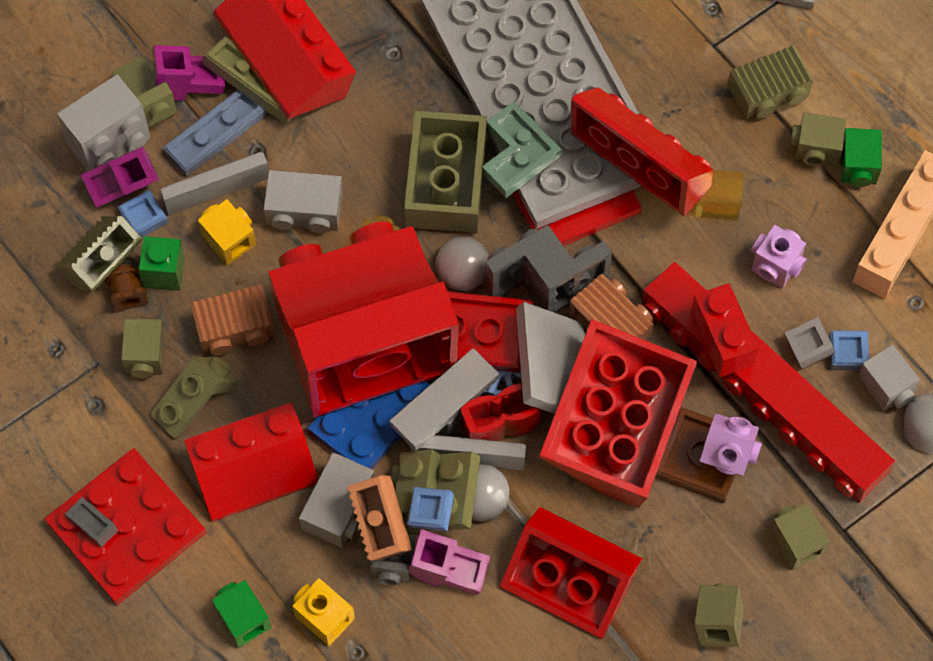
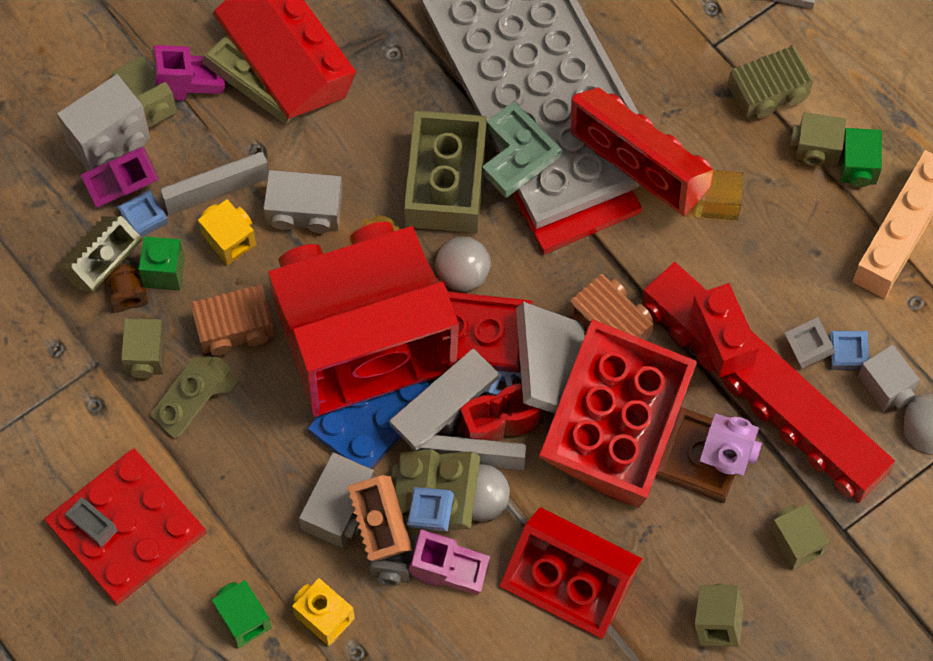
sand blue tile [163,90,269,177] -> none
red slope [184,402,319,522] -> none
dark grey bracket [485,225,612,313] -> none
lavender brick [751,225,807,289] -> none

